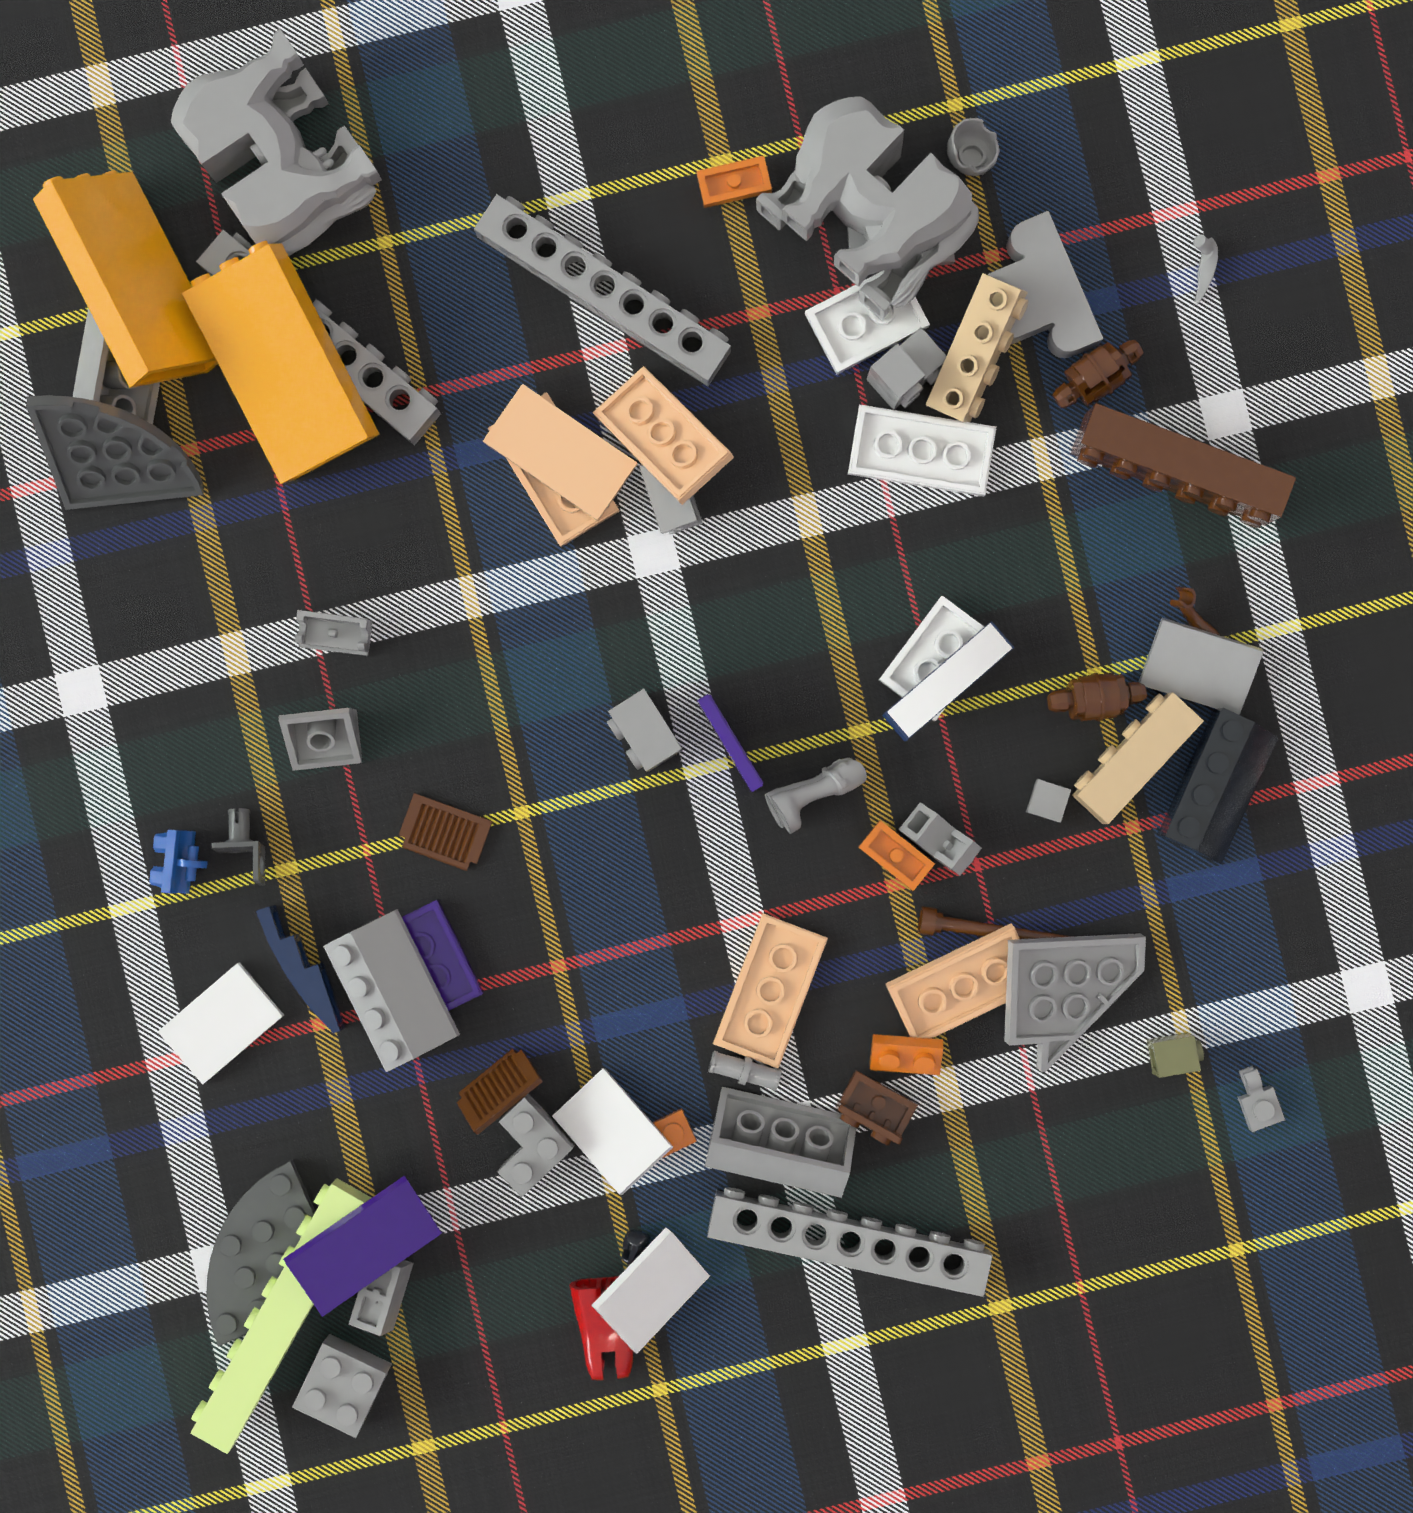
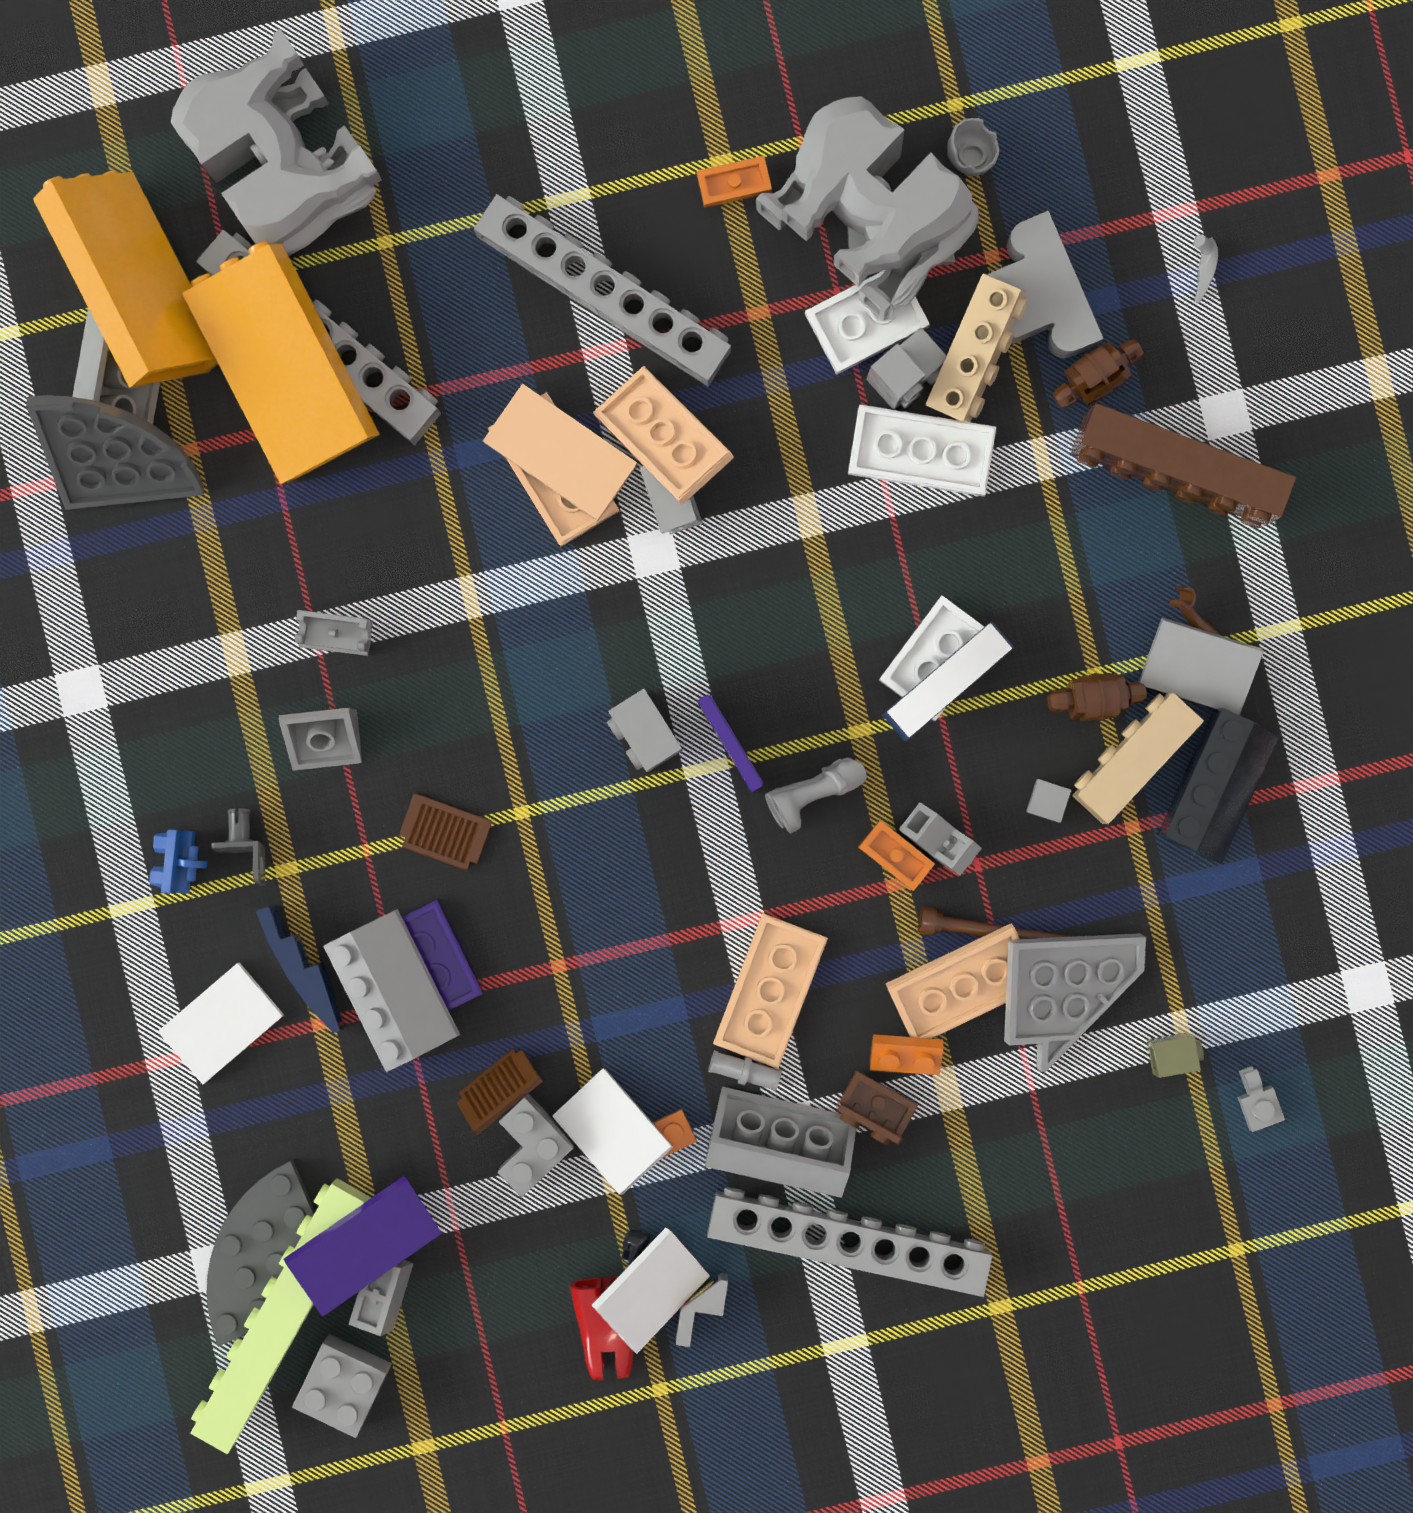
none -> light grey slope [676,1273,728,1347]

